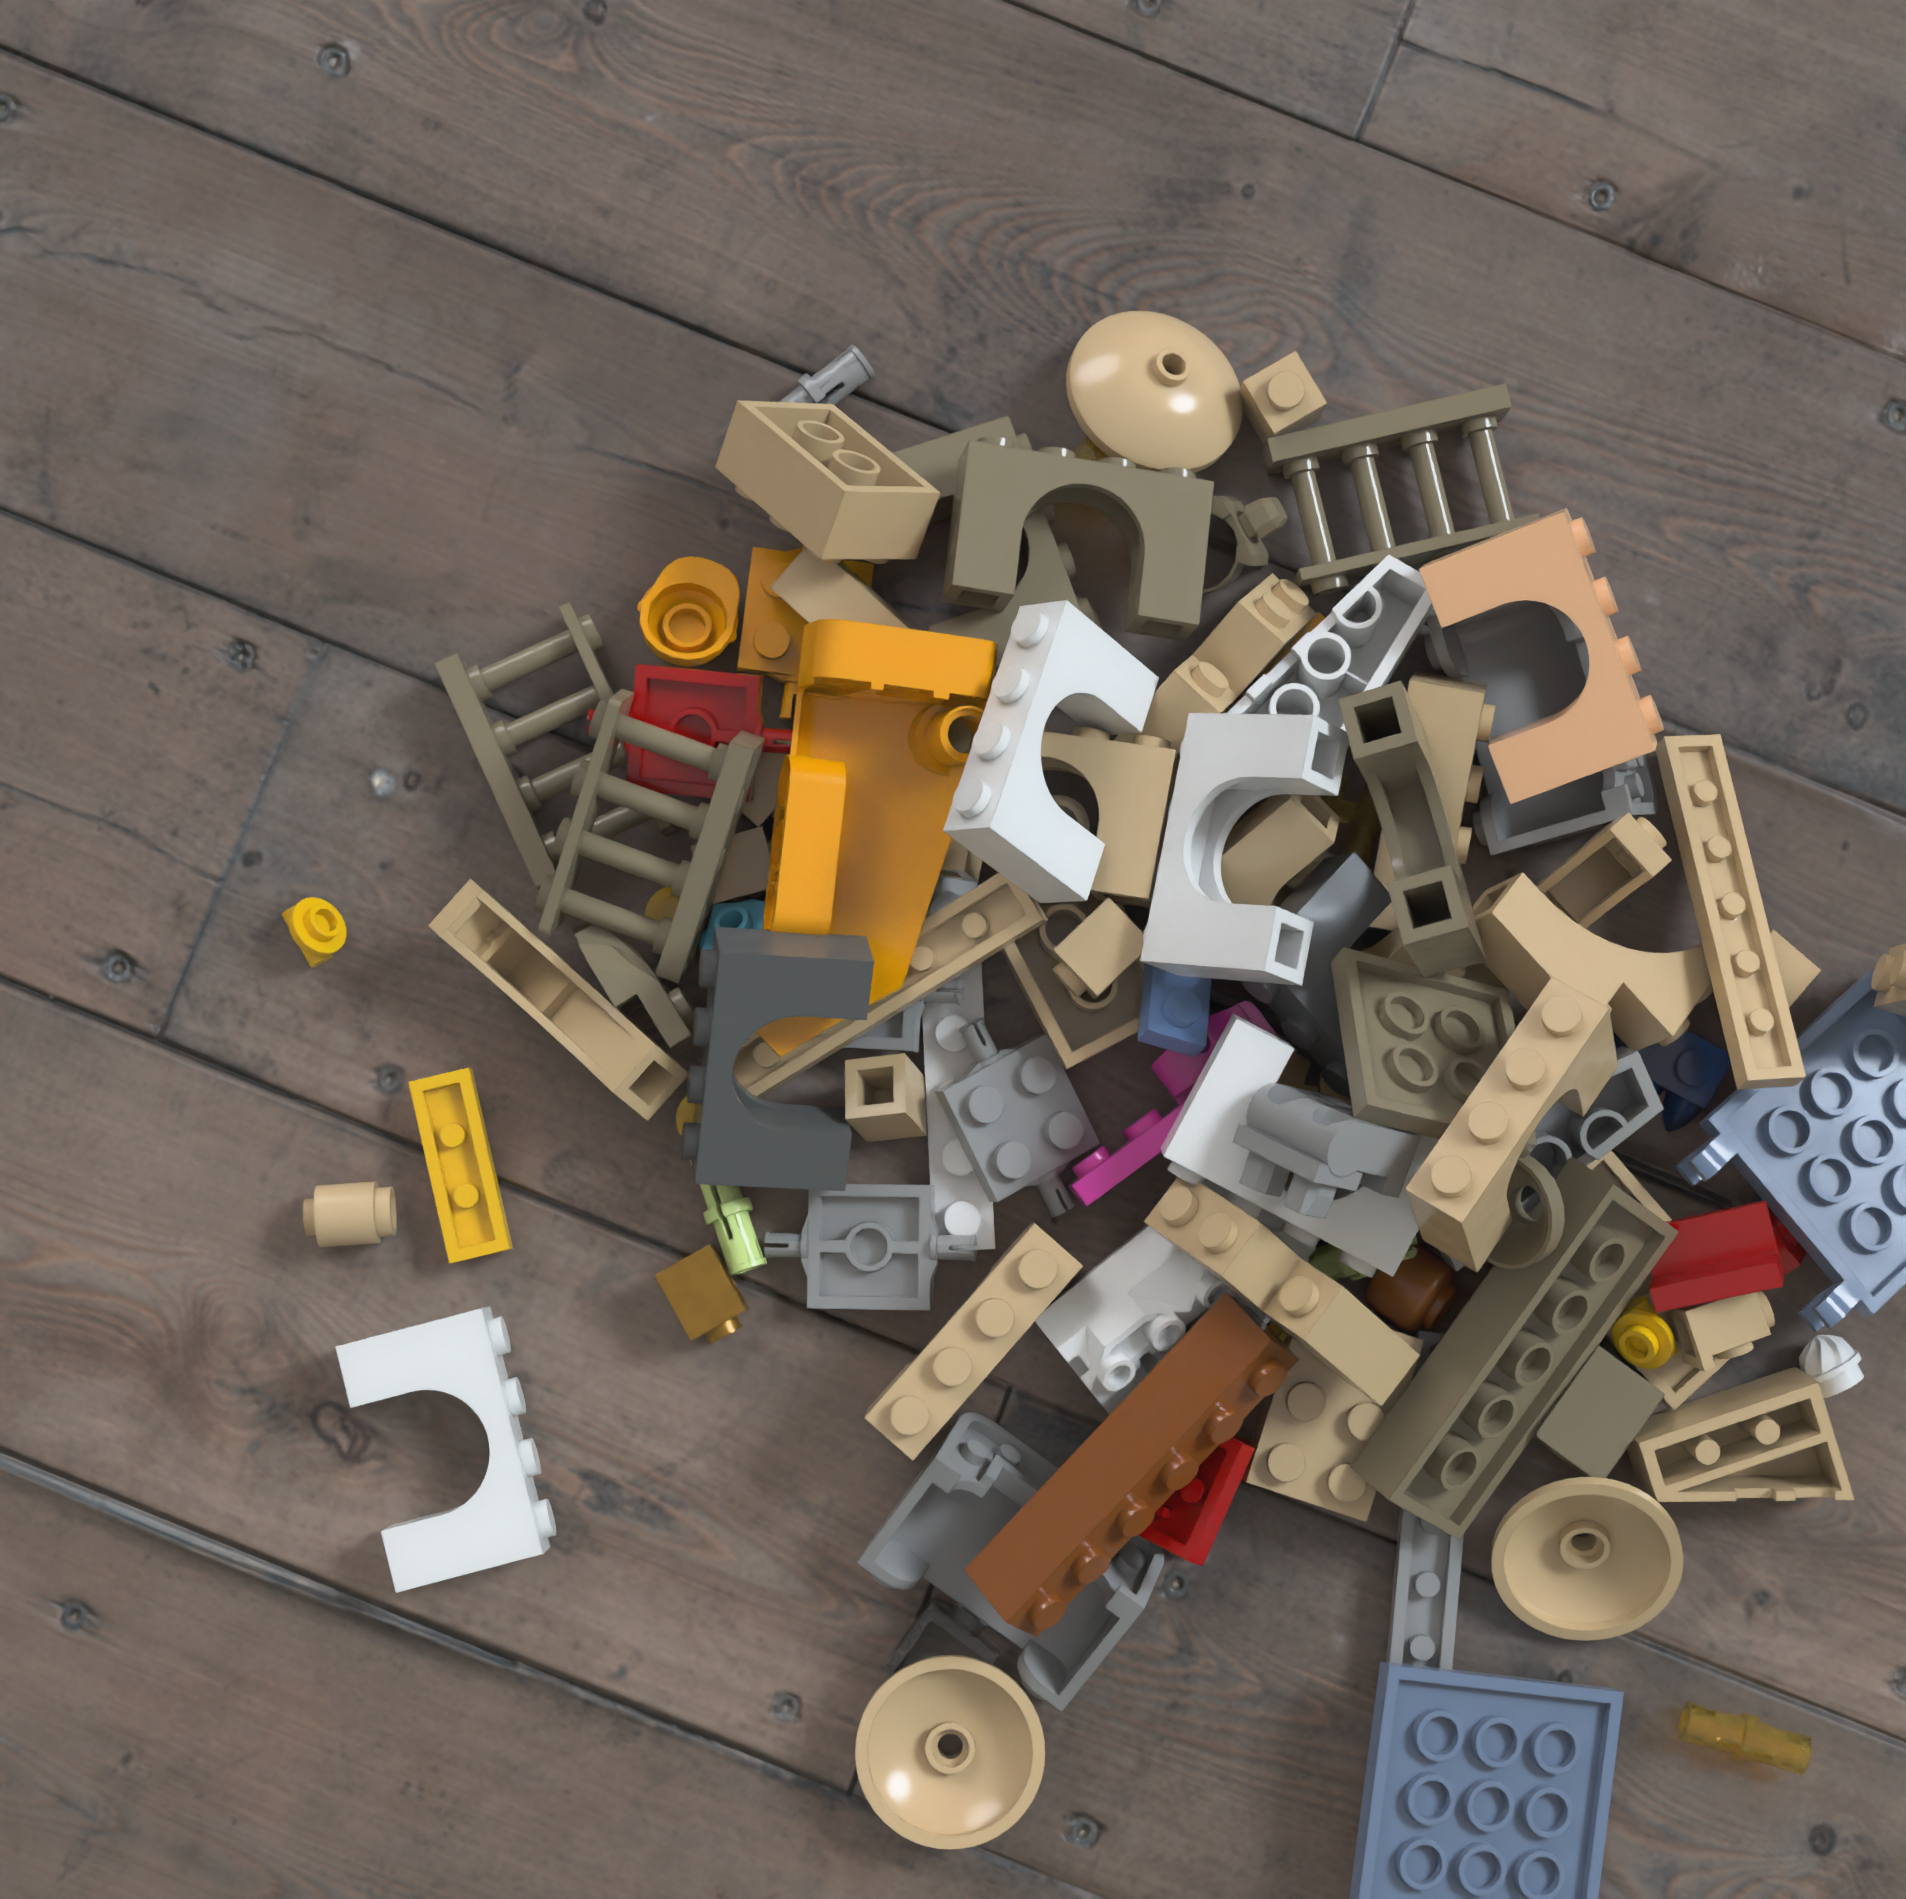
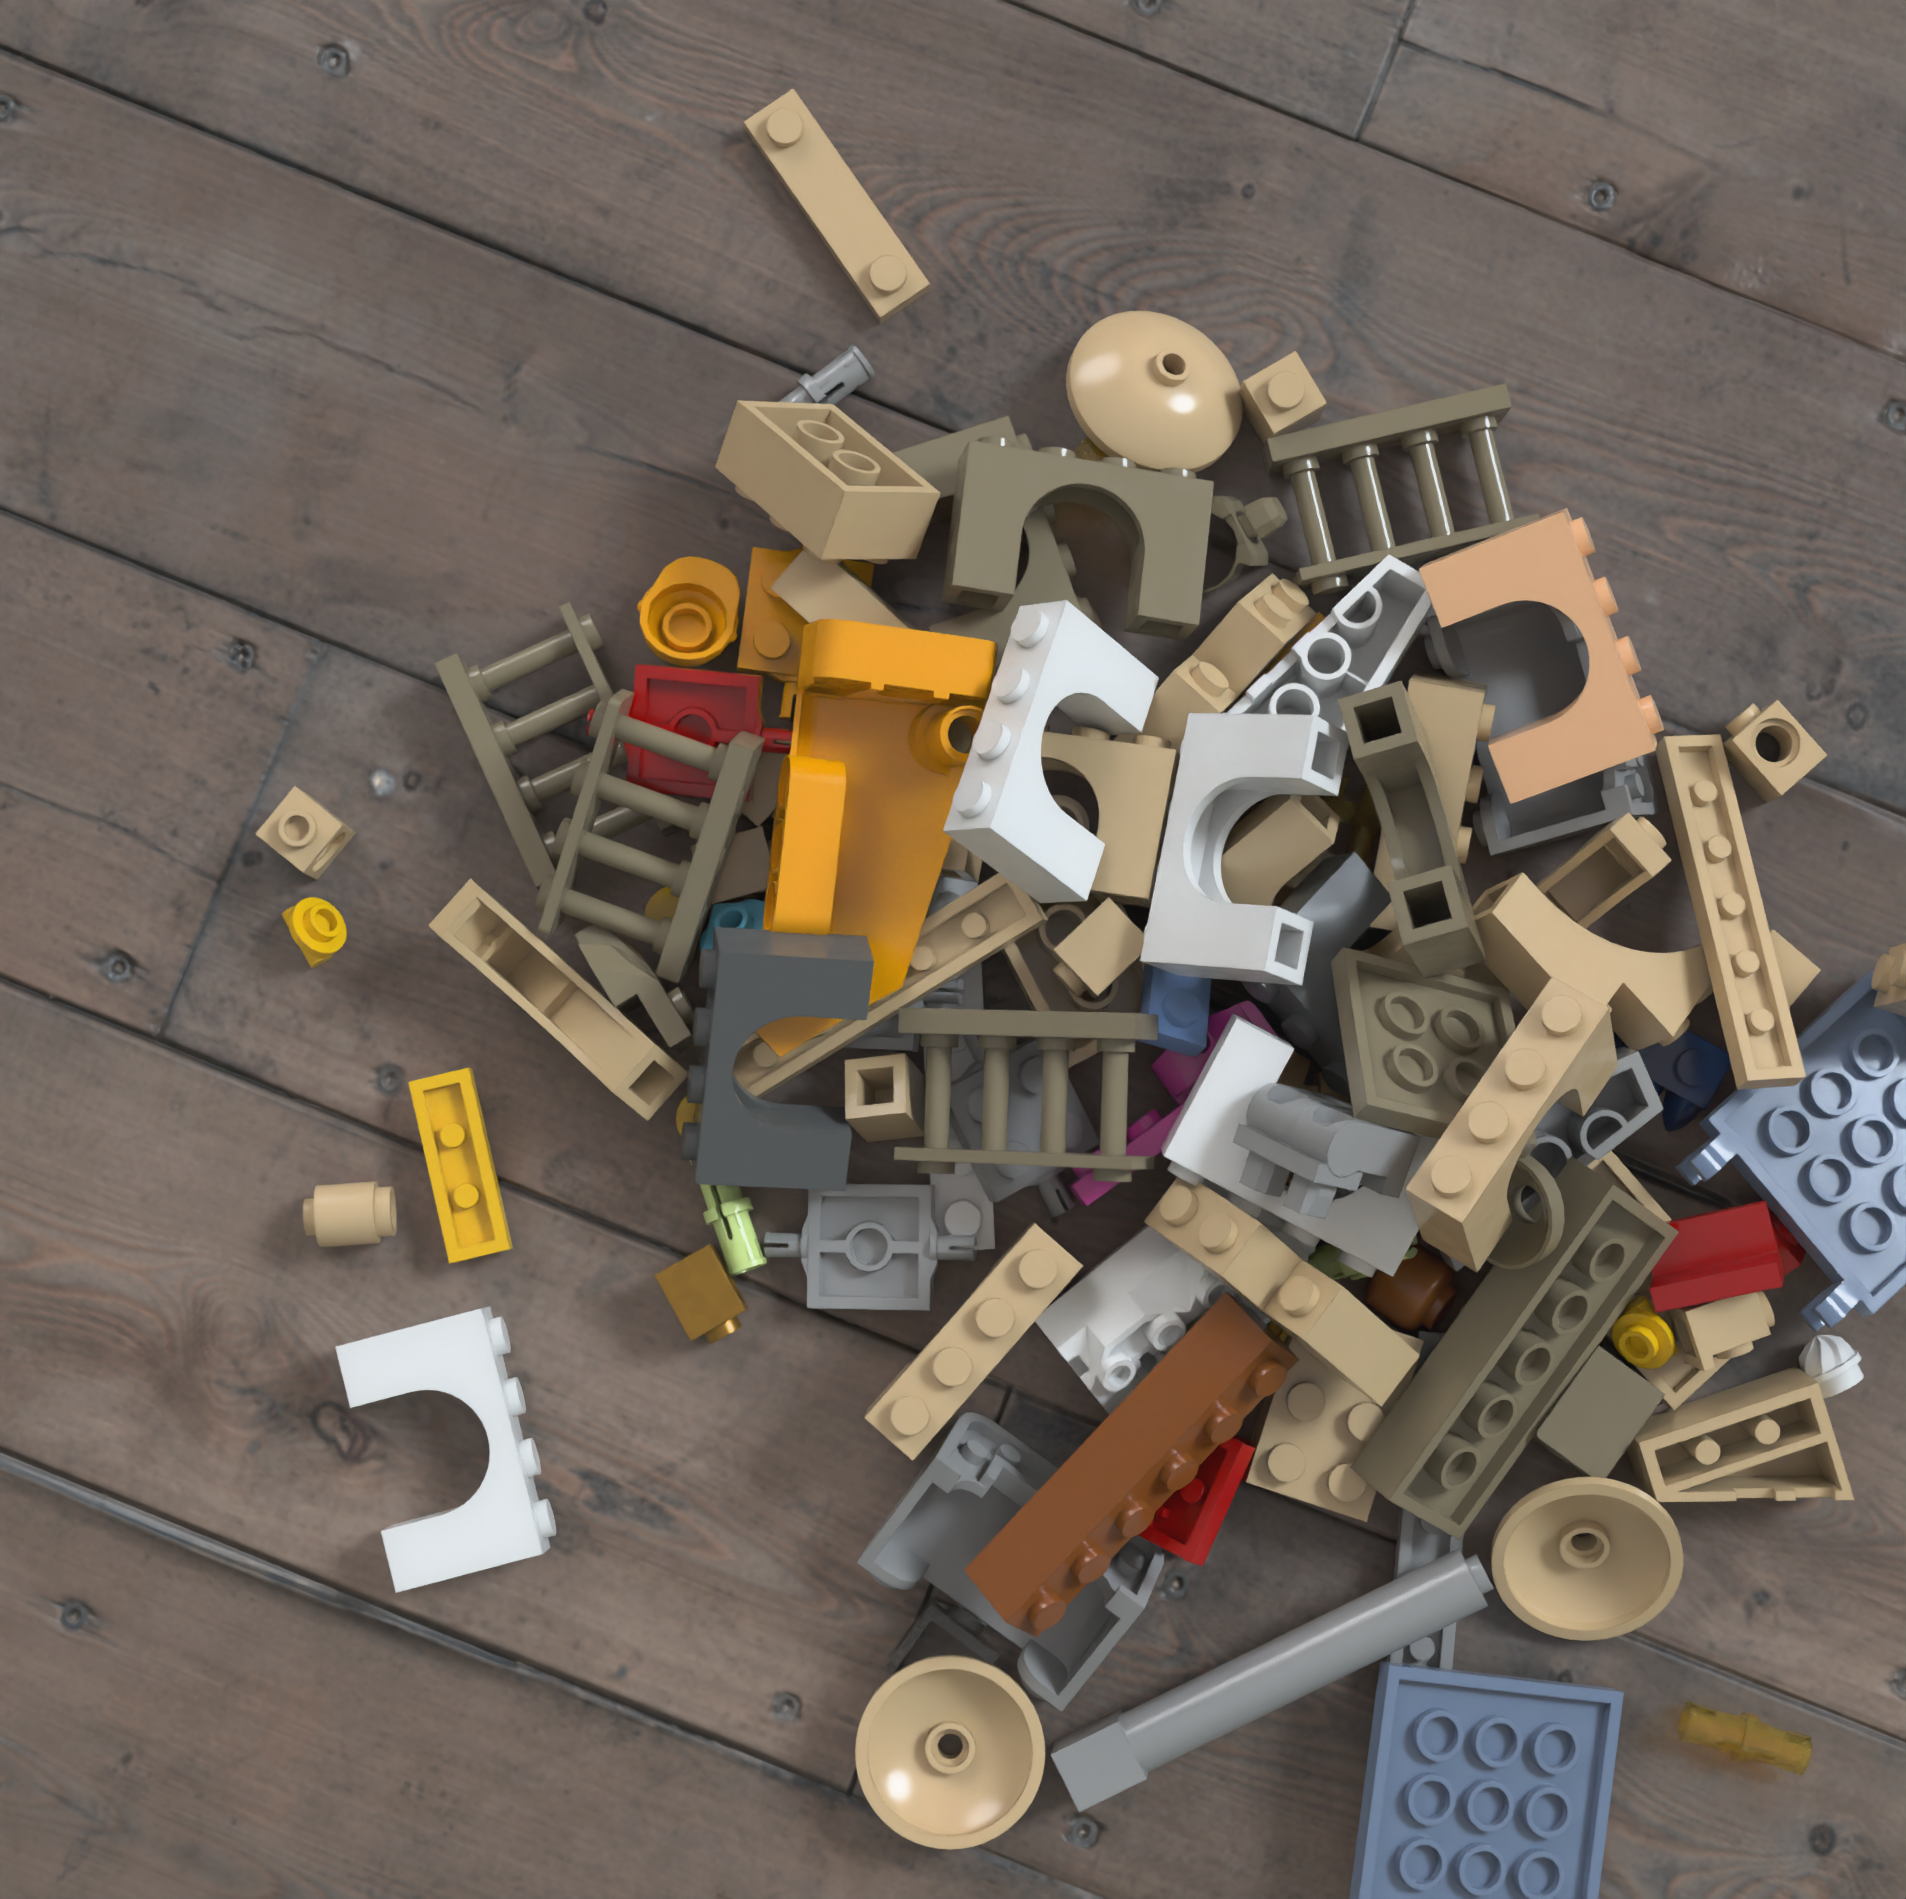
none -> tan brick [256,786,356,880]
none -> tan plate [744,89,930,324]
none -> dark tan fence [894,1008,1158,1182]
none -> light grey brick [1051,1548,1494,1812]
none -> tan brick [1723,700,1827,803]

